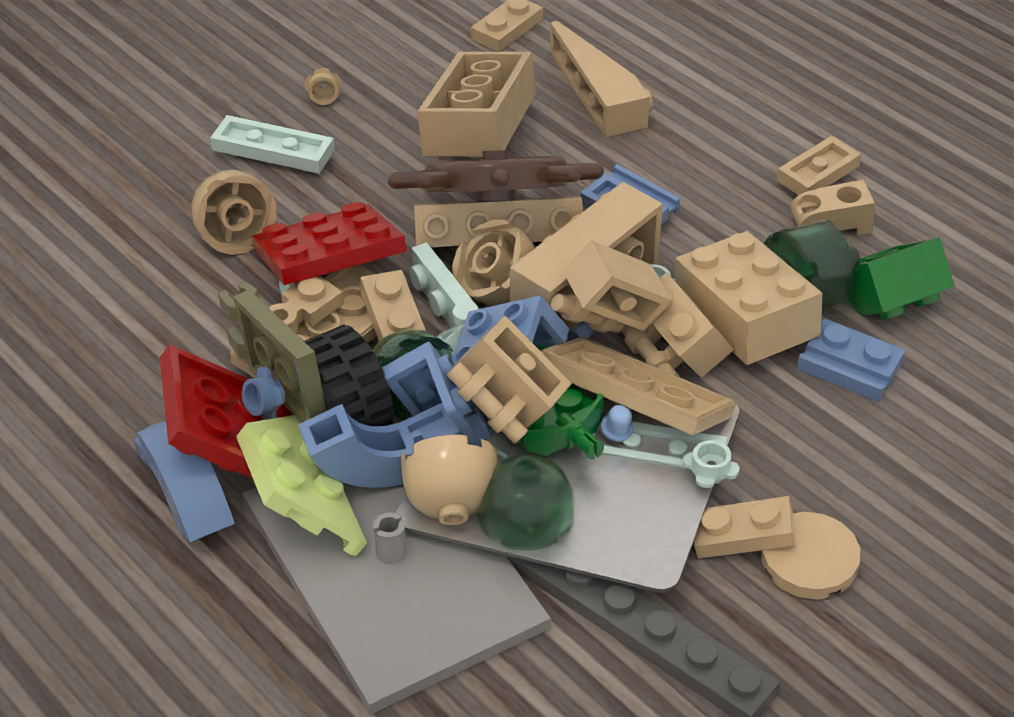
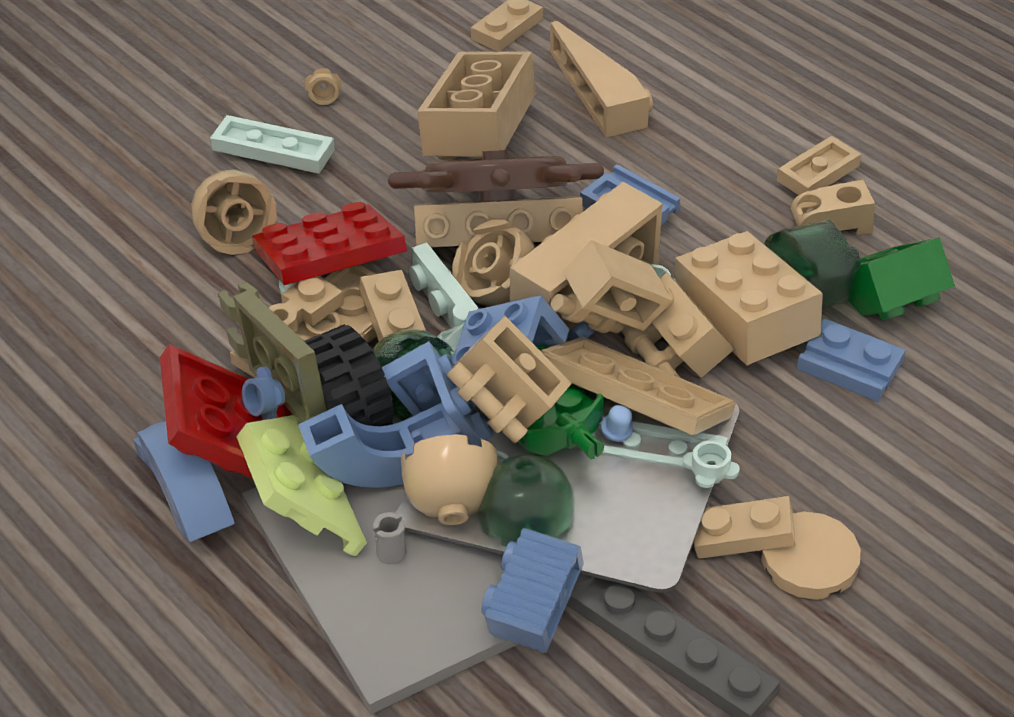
none -> medium blue brick [481,528,584,653]

